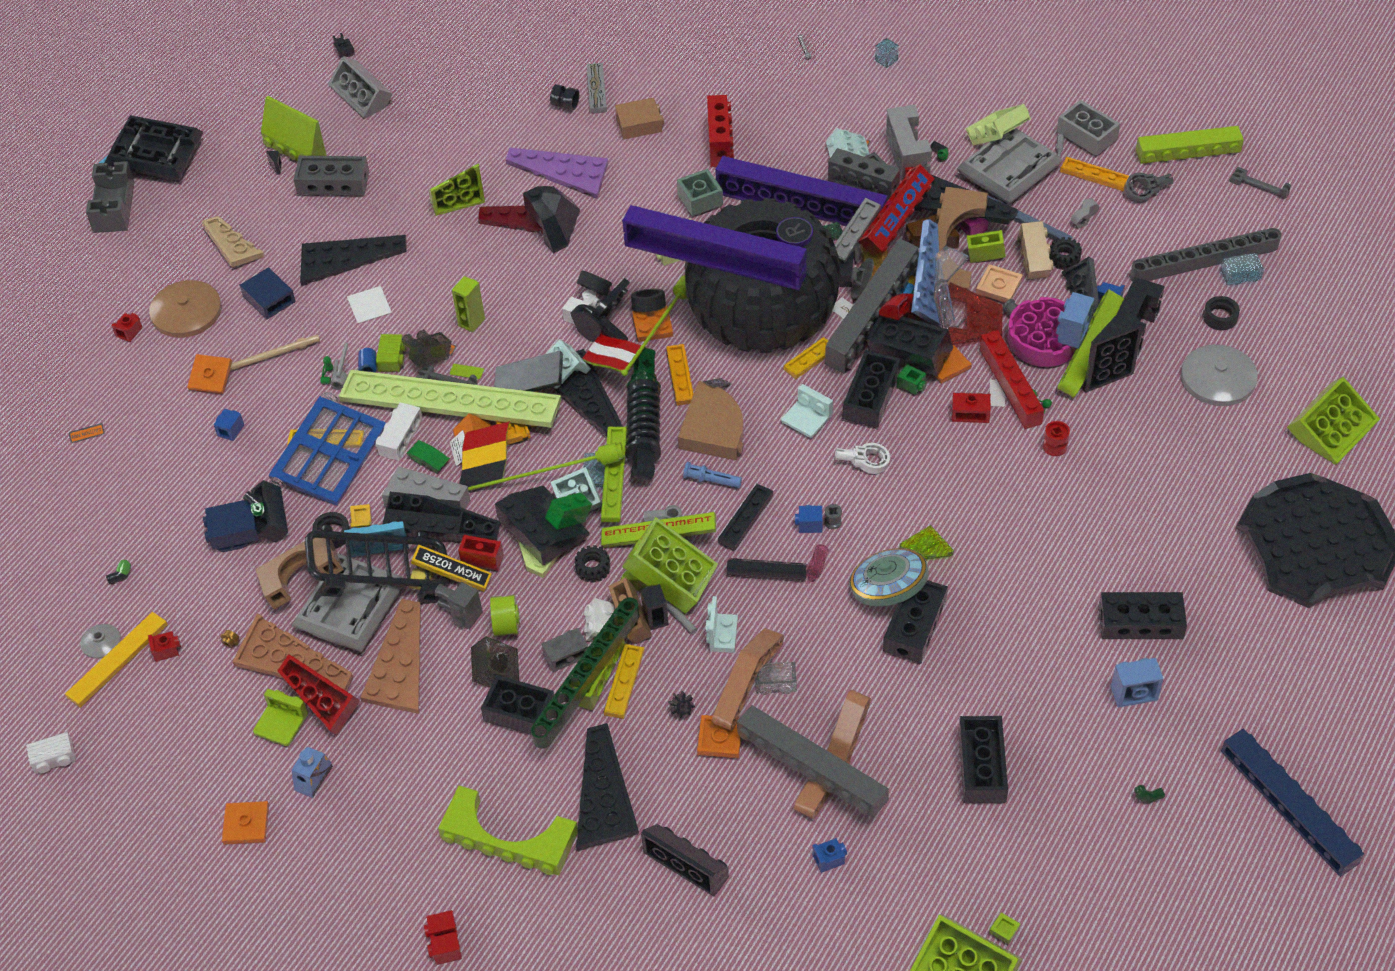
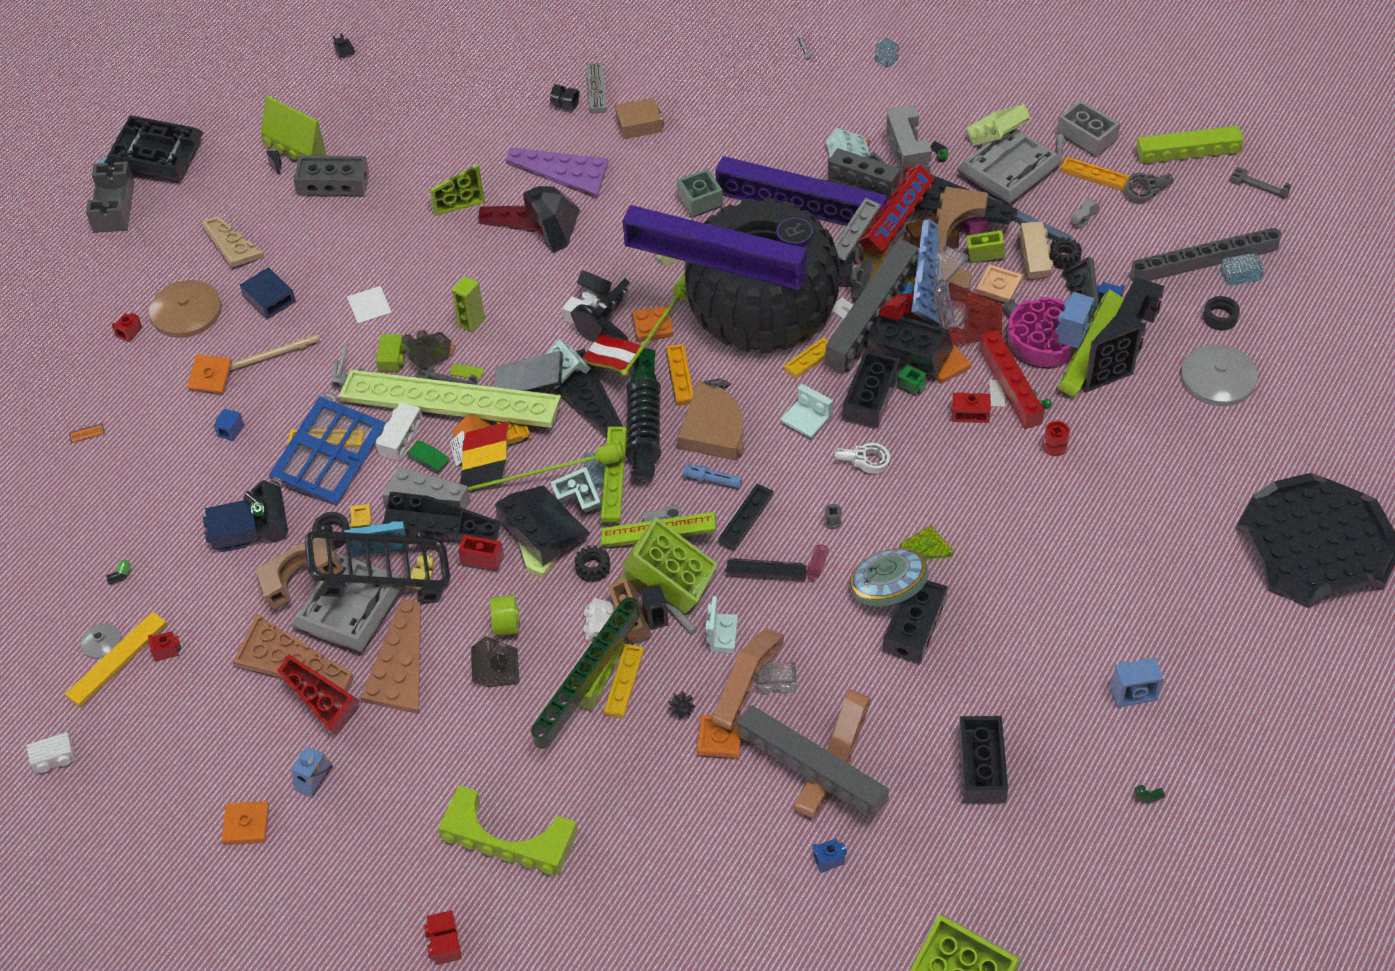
pearl gold plate [220,630,240,647] -> none
lime bracket [253,689,308,746] -> none
black wing [300,235,407,287] -> none
green piece [320,356,333,384] -> none
light grey slope [328,56,393,118] -> none
blue brick [358,348,376,373] -> none
tile [411,544,492,592] -> none
dark grey brick [435,582,483,630] -> none
black brick [481,675,554,737] -> none
flat silver brick [541,628,588,672] -> none
green brick [545,492,592,530] -> none
black wing [576,723,639,850] -> none
black tyre [631,289,666,312] -> none
black slope [641,824,729,897] -> none
red brick [707,94,734,167] -> none
blue brick [795,505,823,533] -> none
clear green tile [823,222,843,241] -> none
lime plate [989,912,1020,945] -> none
black brick [1098,592,1187,639] -> none
dark blue brick [1221,728,1364,877] -> none
lime slope [1287,376,1380,465] -> none

